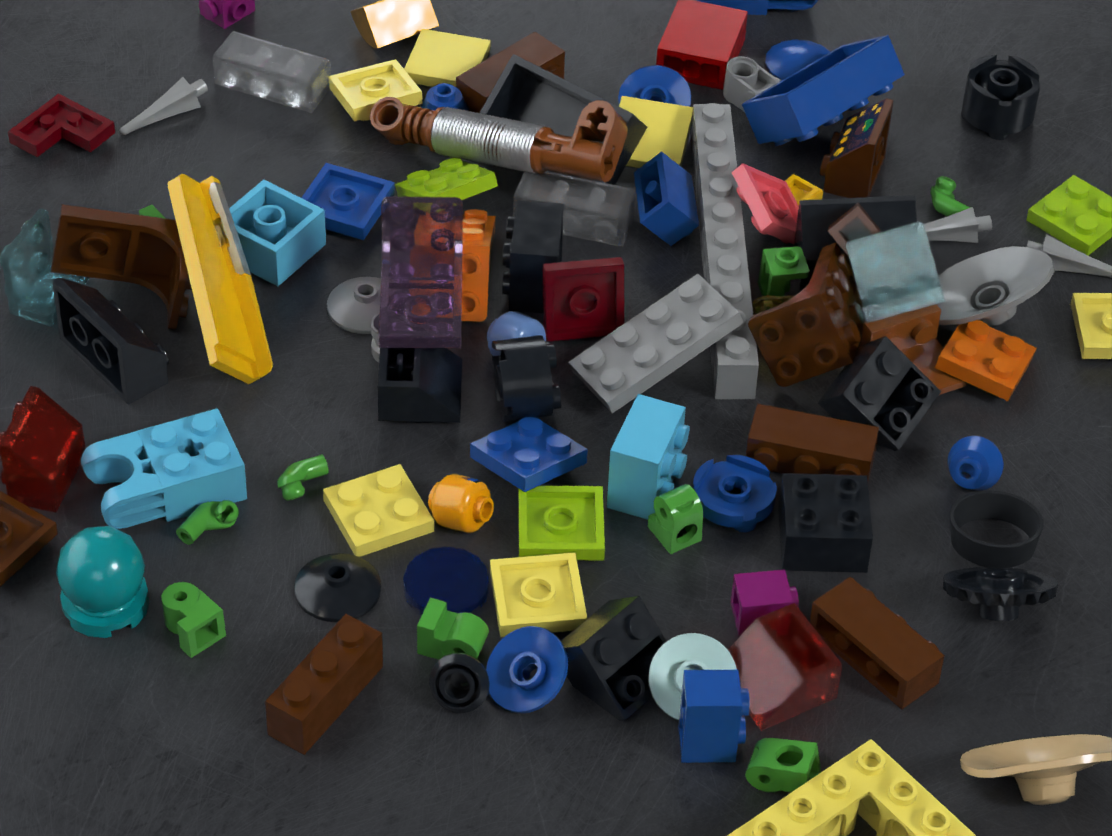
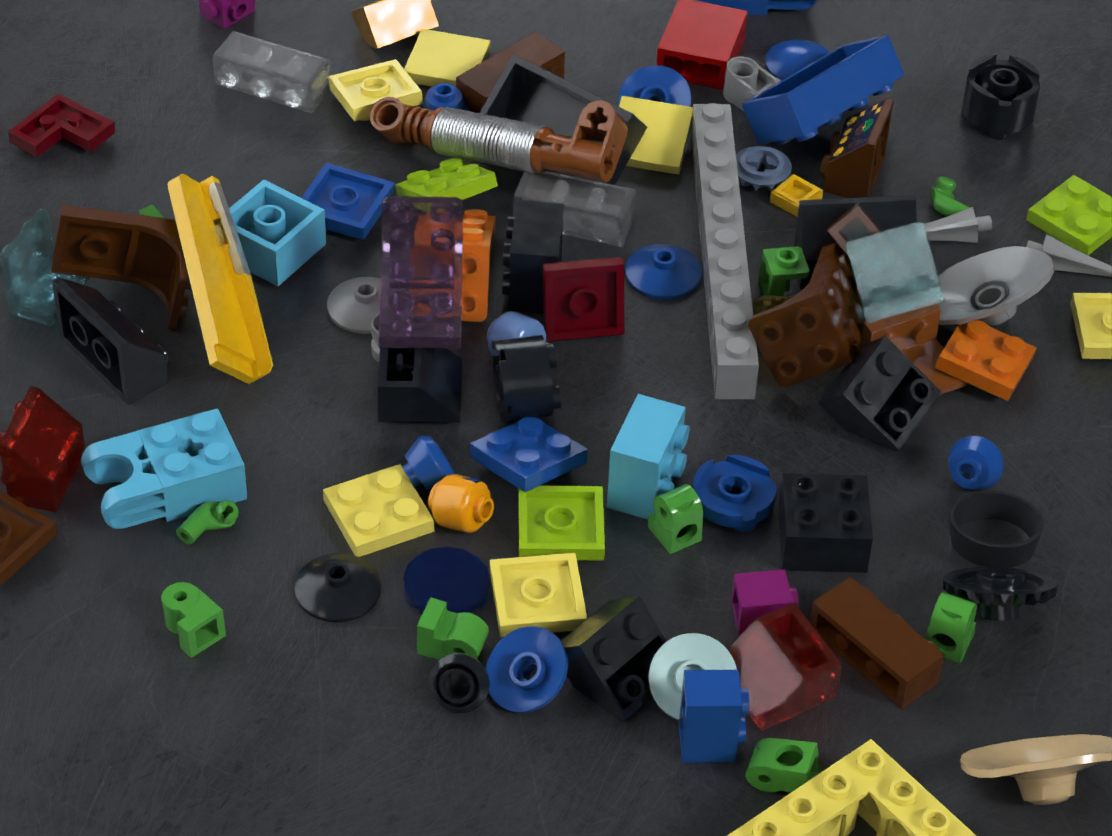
teal tile [56,526,149,638] -> none
light grey piece [119,77,208,135] -> none
reddish brown brick [265,614,383,755] -> none
bright green arm [277,454,329,501] -> none
light grey plate [568,274,744,413] -> none
blue brick [634,151,699,246] -> none
coral plate [731,163,799,245] -> none
reddish brown brick [746,403,879,482] -> none
none -> blue cone [402,435,455,490]
none -> blue dish [625,244,702,300]
none -> sand blue gear [736,146,792,191]
none -> bright green leg [926,592,977,664]

